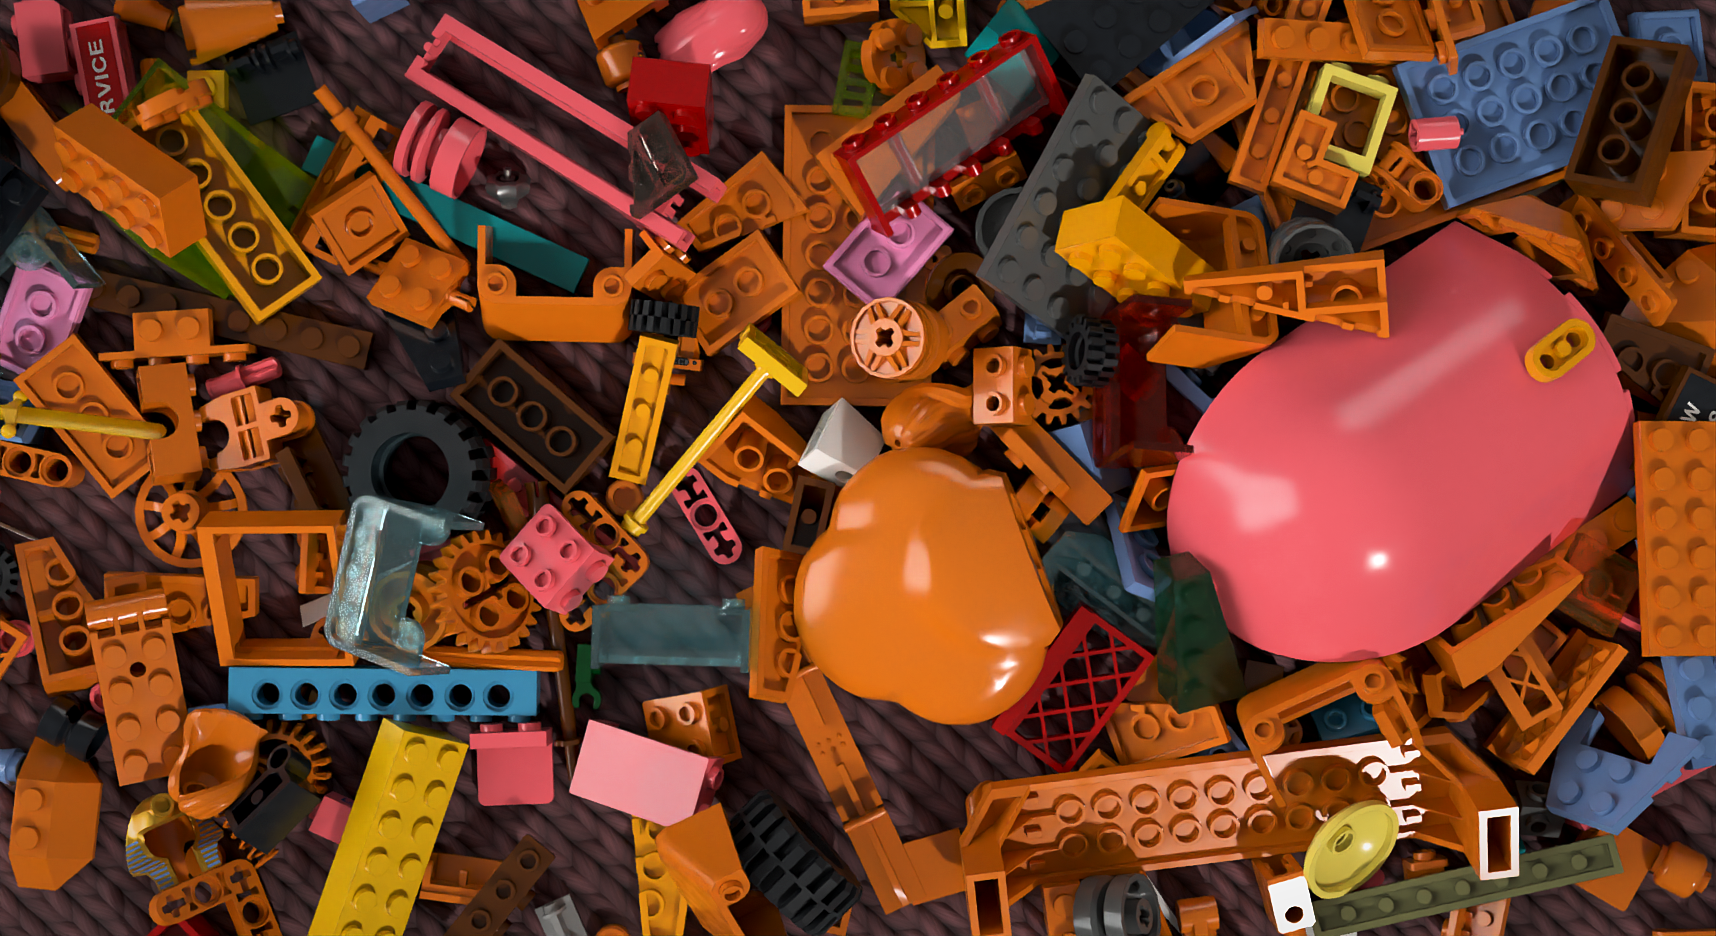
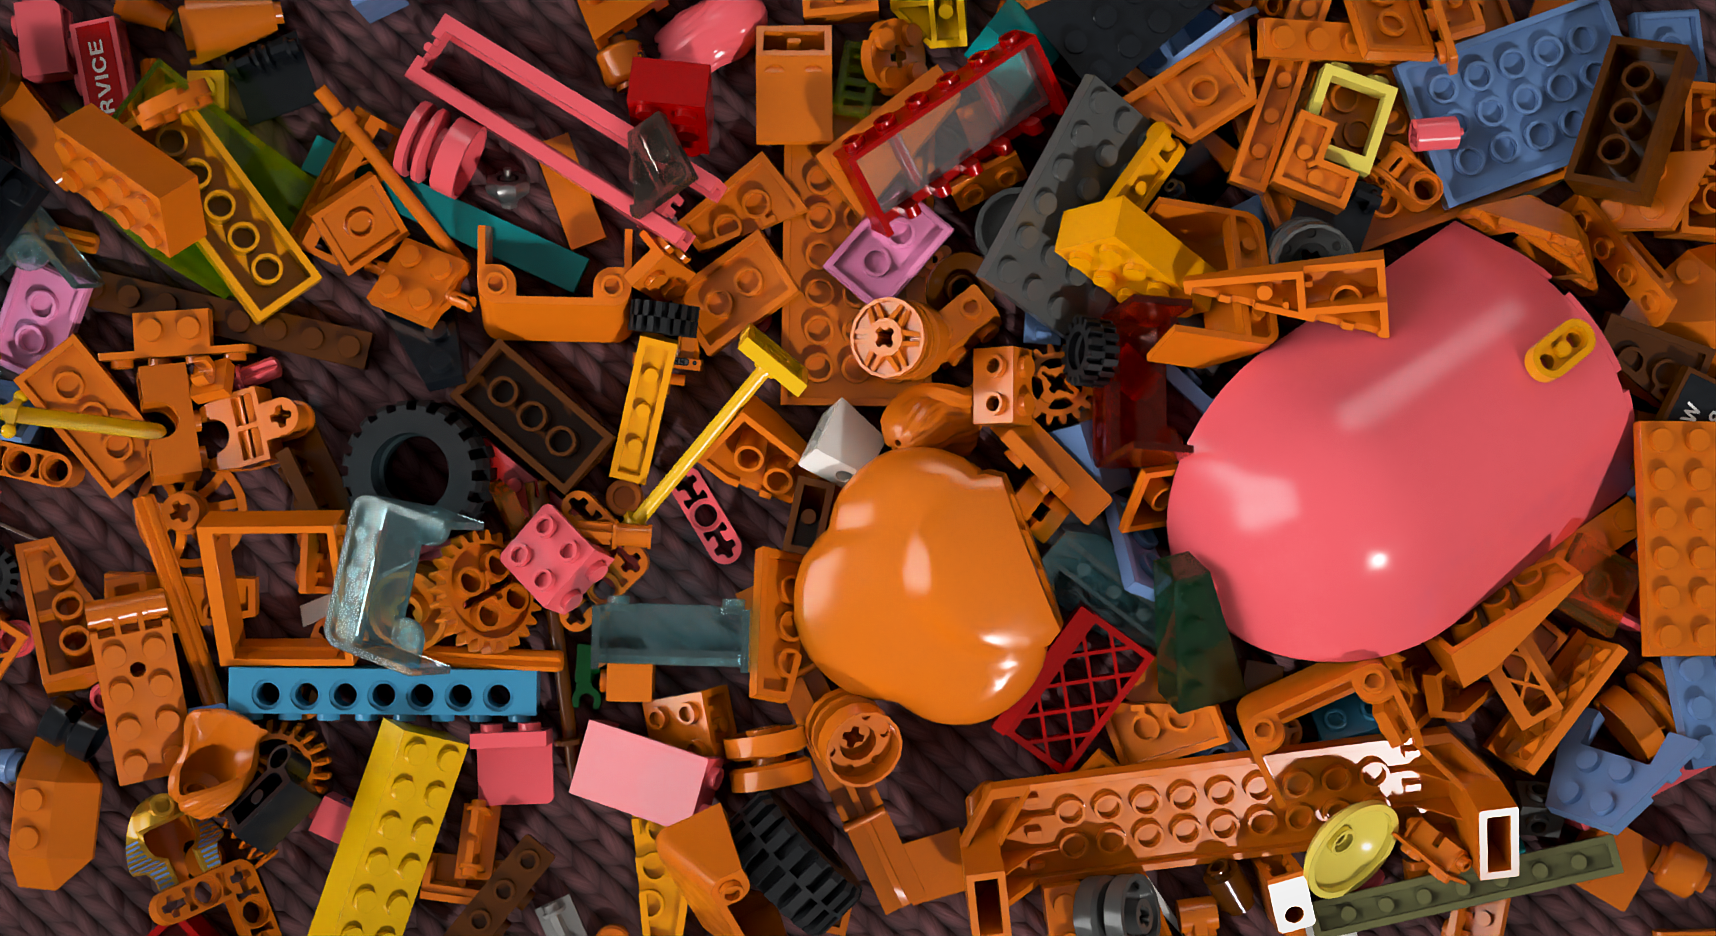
none -> orange axle [133,494,226,706]
none -> orange tile [190,355,235,405]
none -> orange hinge [454,799,502,881]
none -> orange tile [539,132,608,252]
none -> orange axle [576,519,652,549]
none -> orange brick [600,661,656,702]
none -> orange wheel [723,724,814,793]
none -> orange slope [756,25,833,145]
none -> orange wheel [804,688,903,788]
none -> reddish brown brick [1203,858,1255,916]
none -> orange hinge [1391,816,1473,885]

